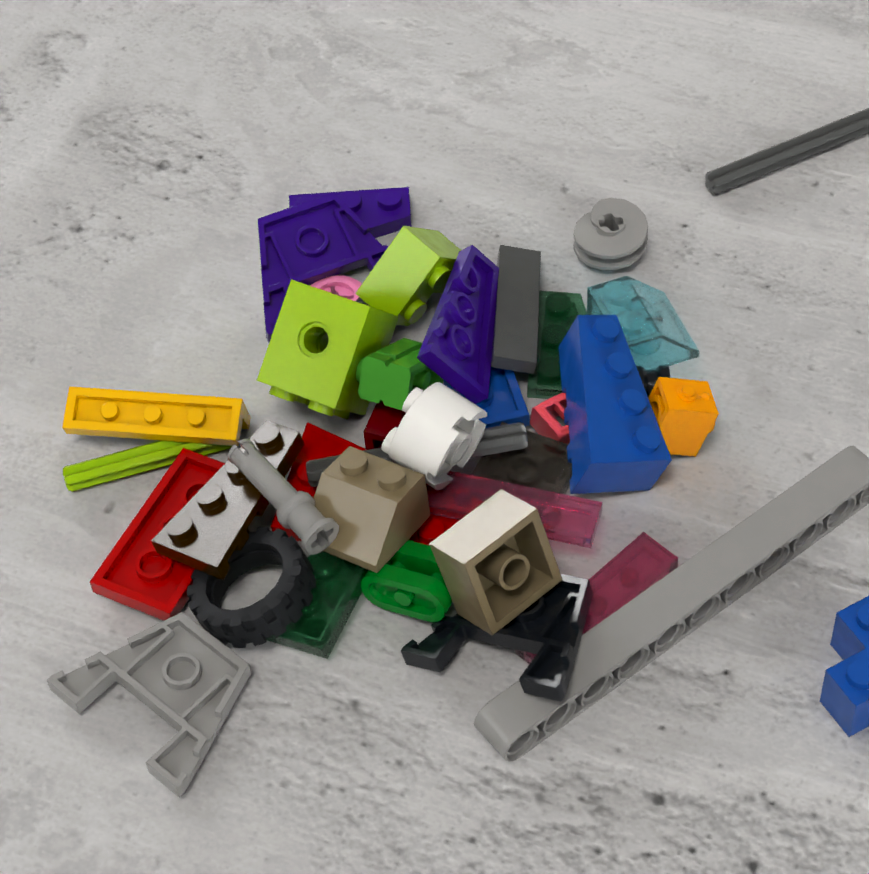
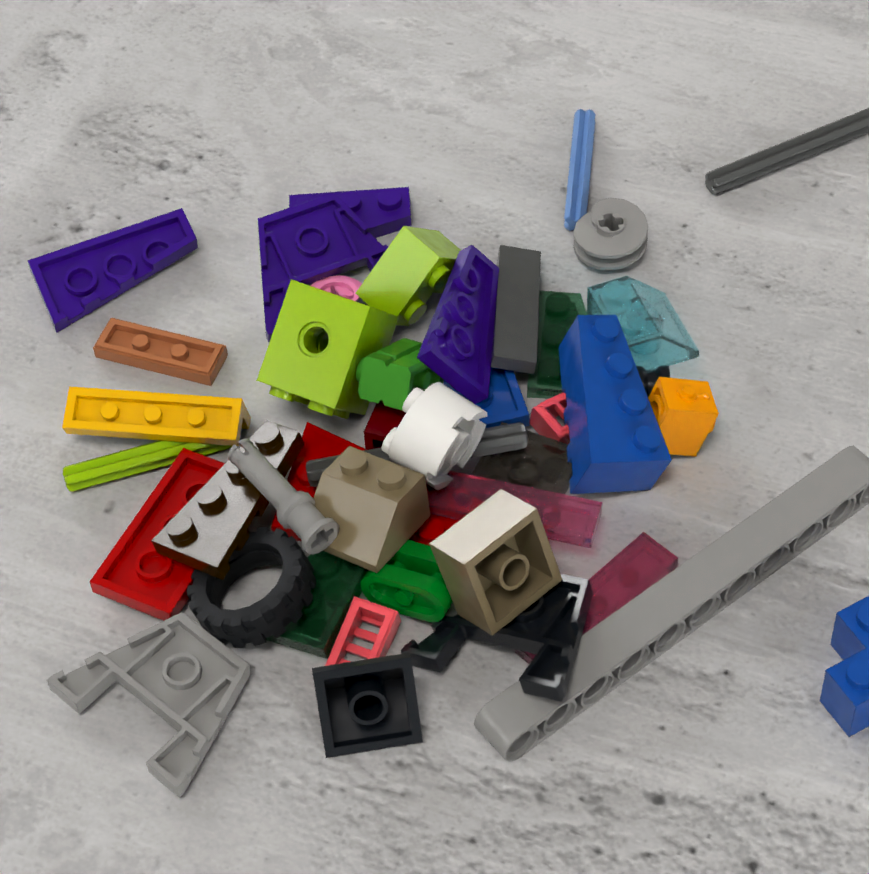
none -> dark purple wing [27,208,198,333]
none -> nougat tile [93,318,228,386]
none -> black slope [312,652,423,758]
none -> coral slope [325,596,401,666]
none -> medium blue axle [564,109,596,231]

